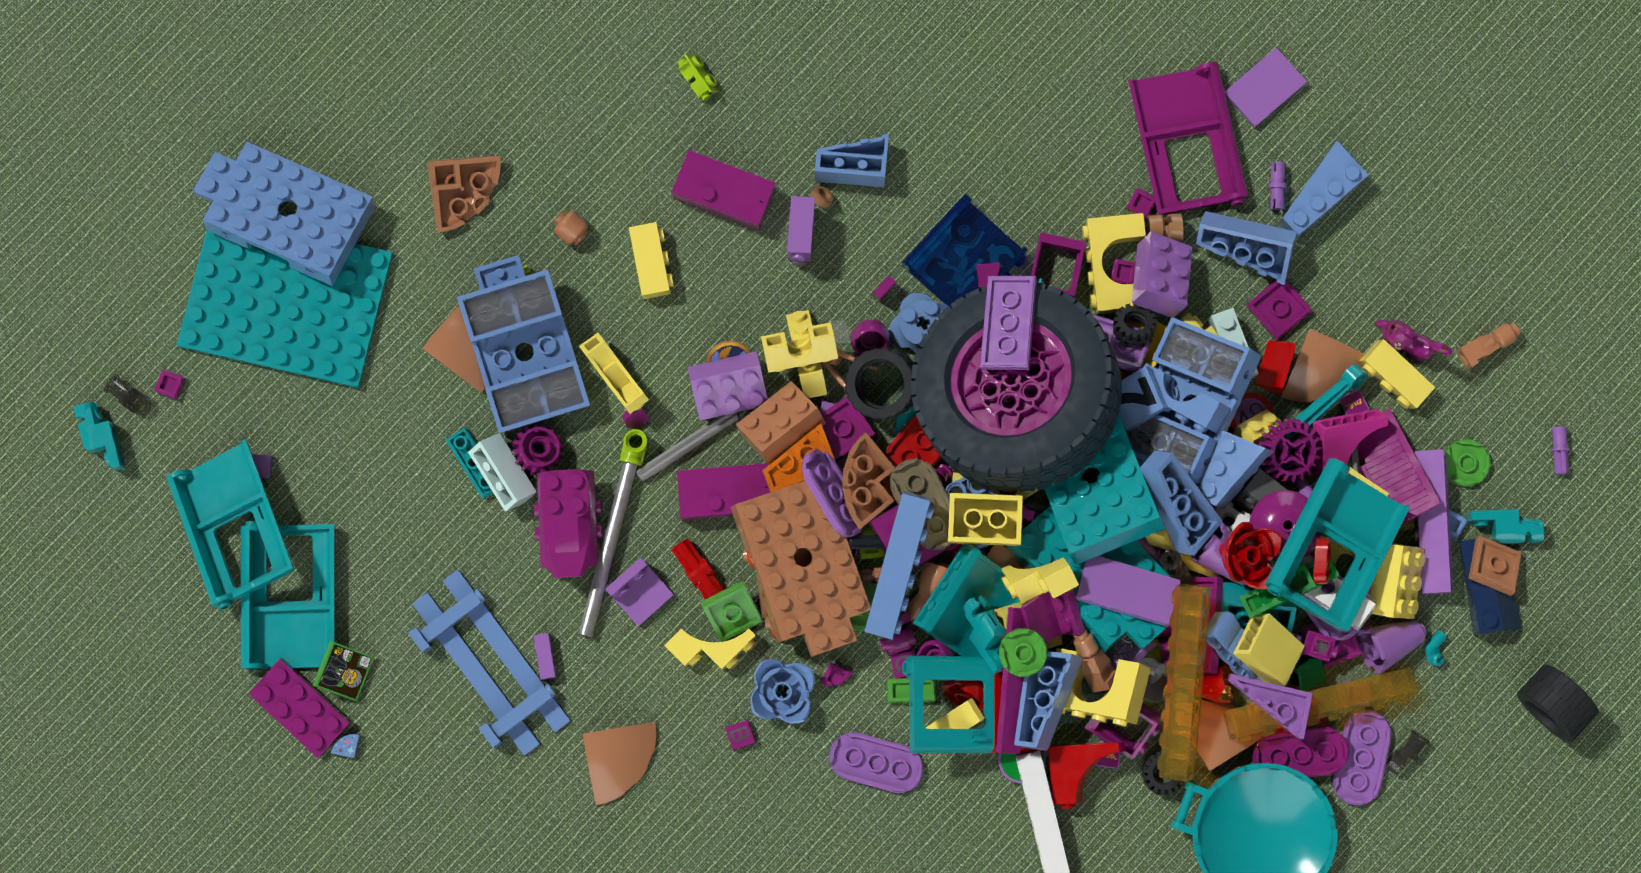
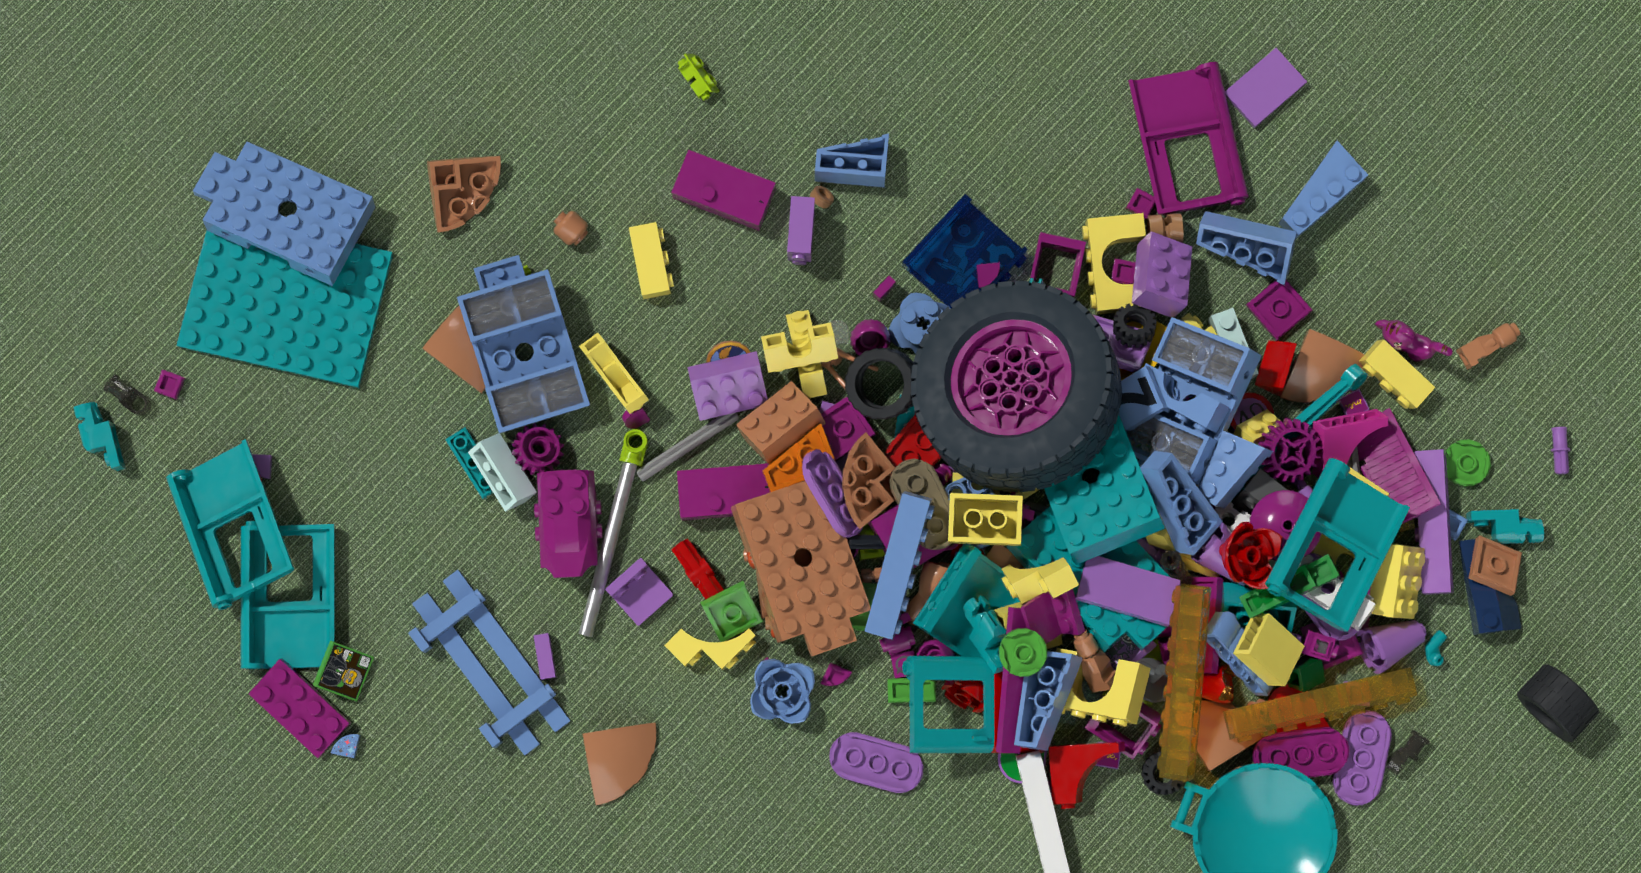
magenta tile [725,720,755,750] -> none
light yellow tile [926,698,985,729] -> none
medium lavender tile [980,276,1037,370] -> none
medium lavender wing [1228,674,1313,739] -> none
medium lavender pin [1268,162,1287,210] -> none
red beam [1314,538,1331,585] -> none

